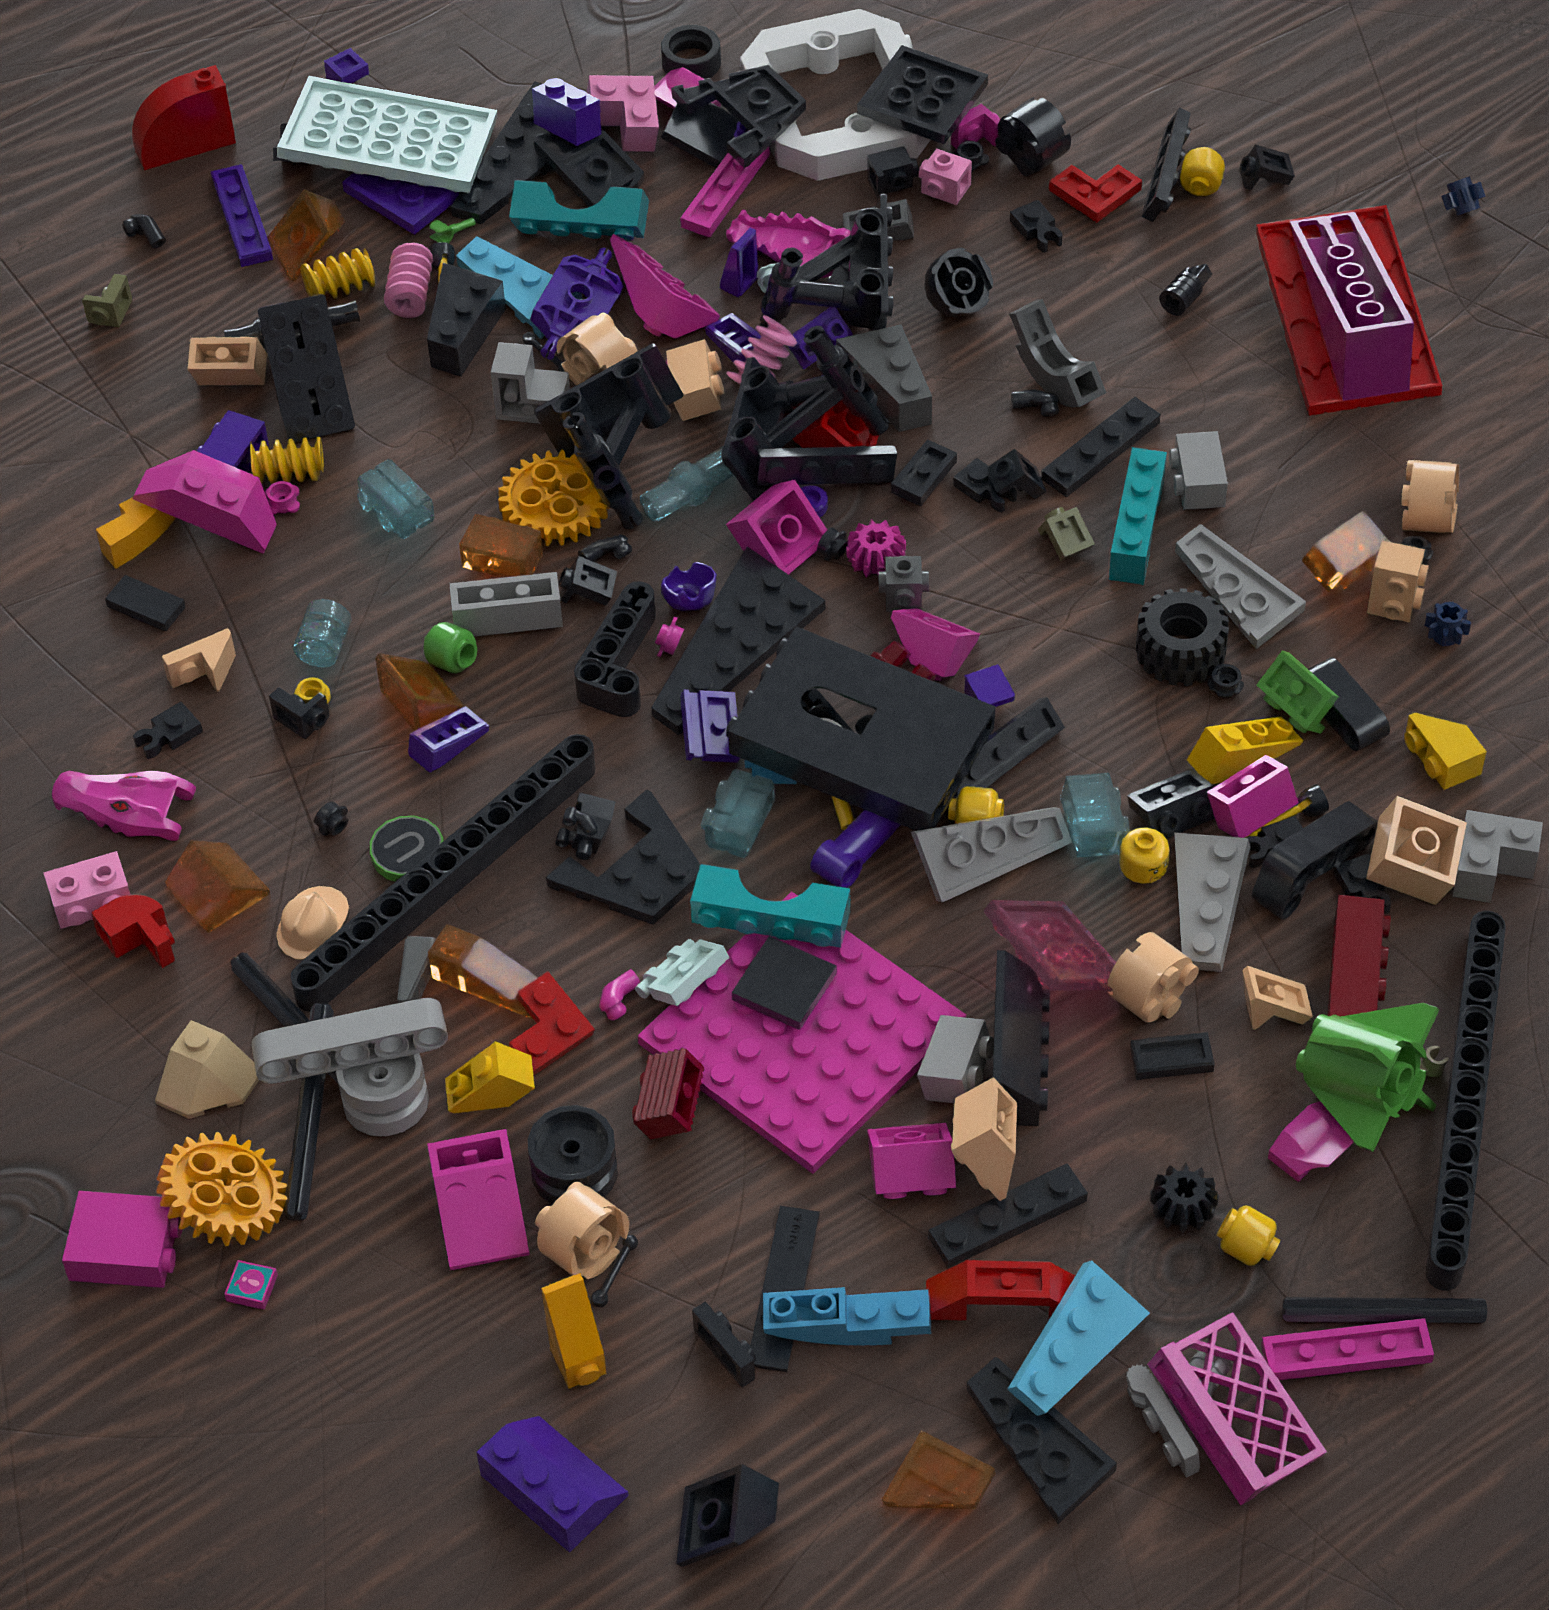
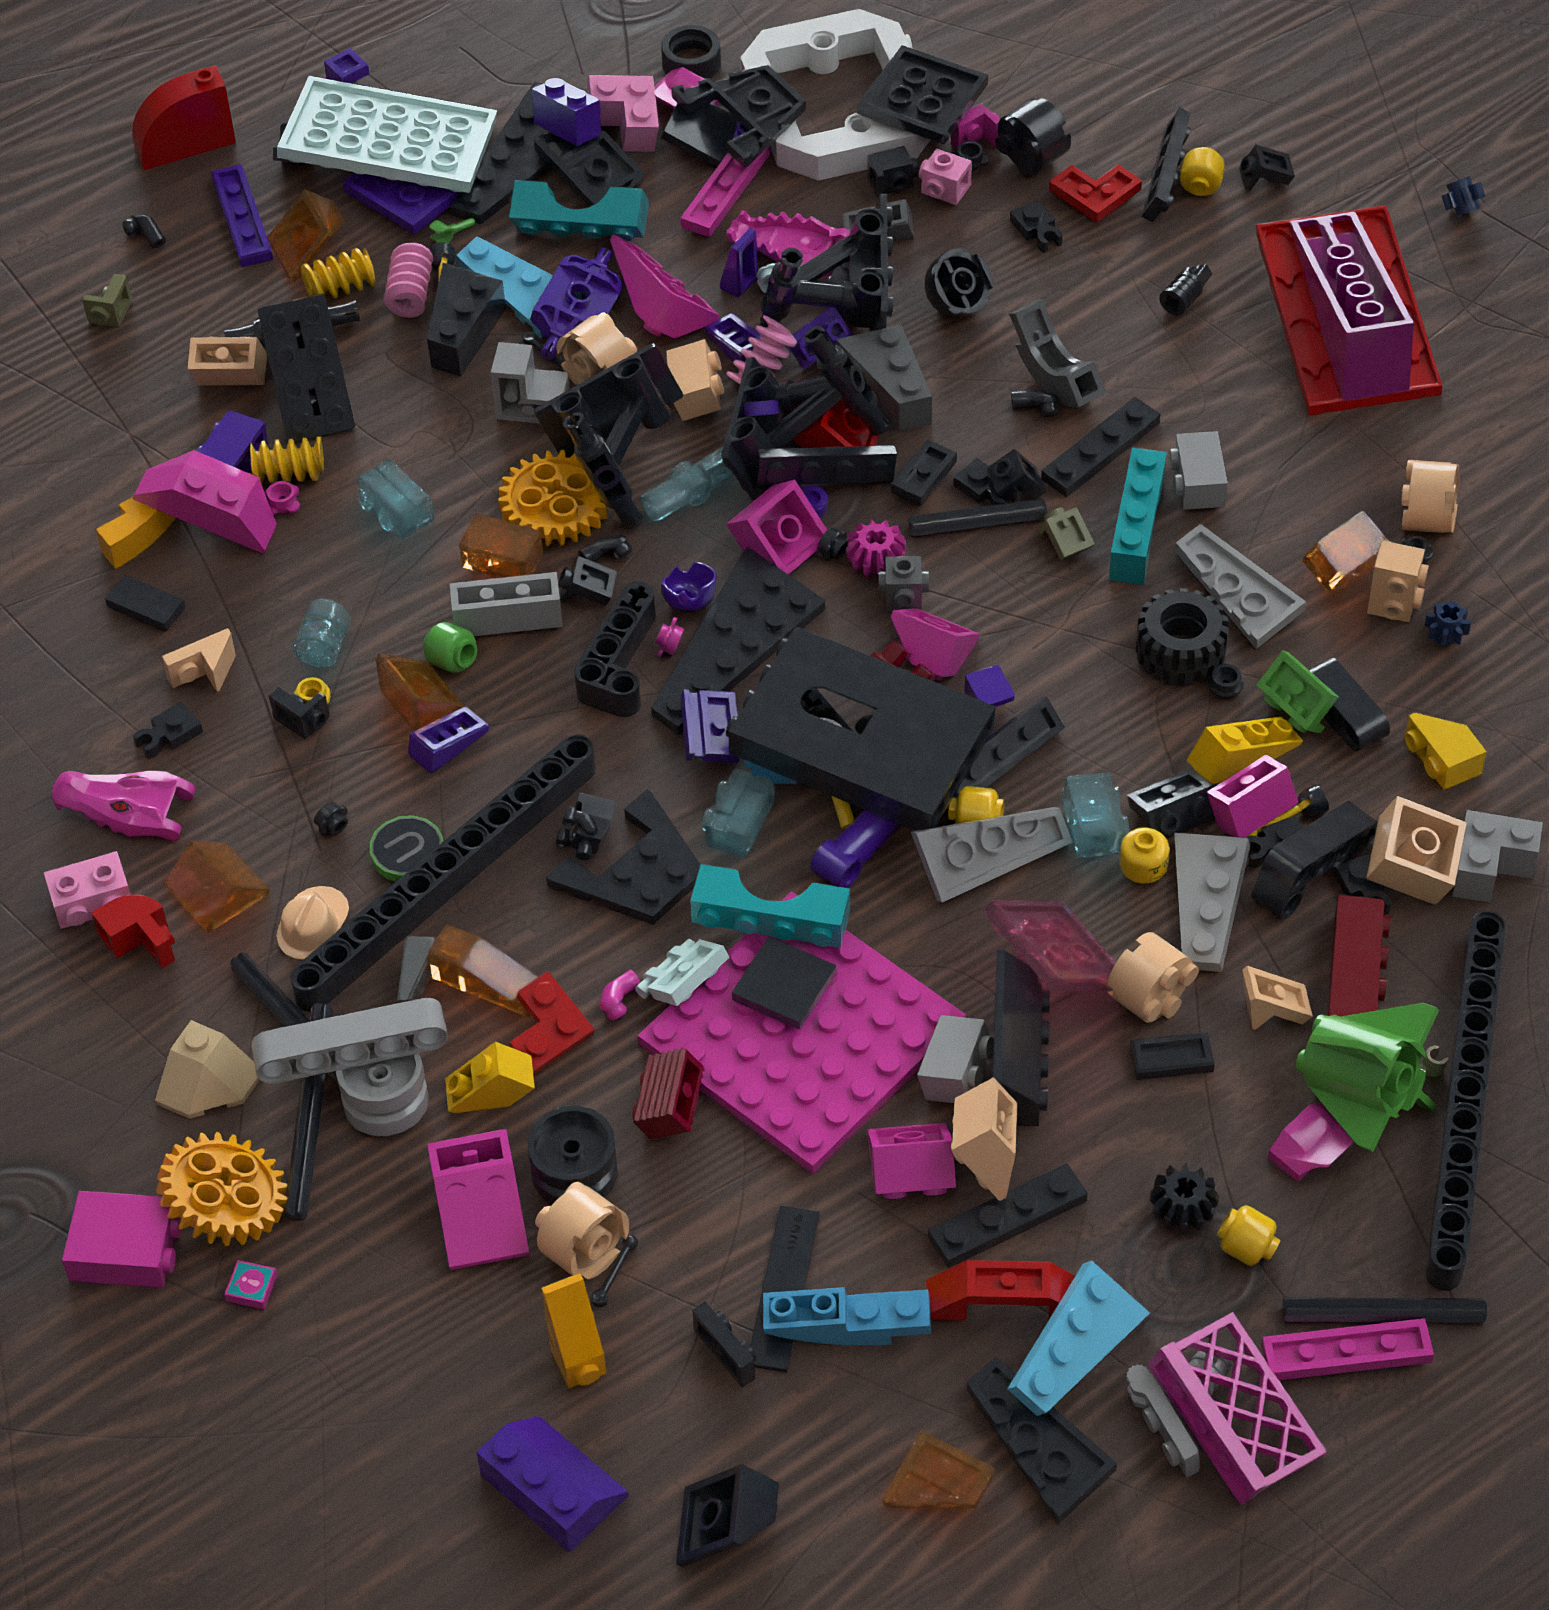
none -> dark purple tile [744,400,780,417]
none -> black axle [909,499,1047,537]

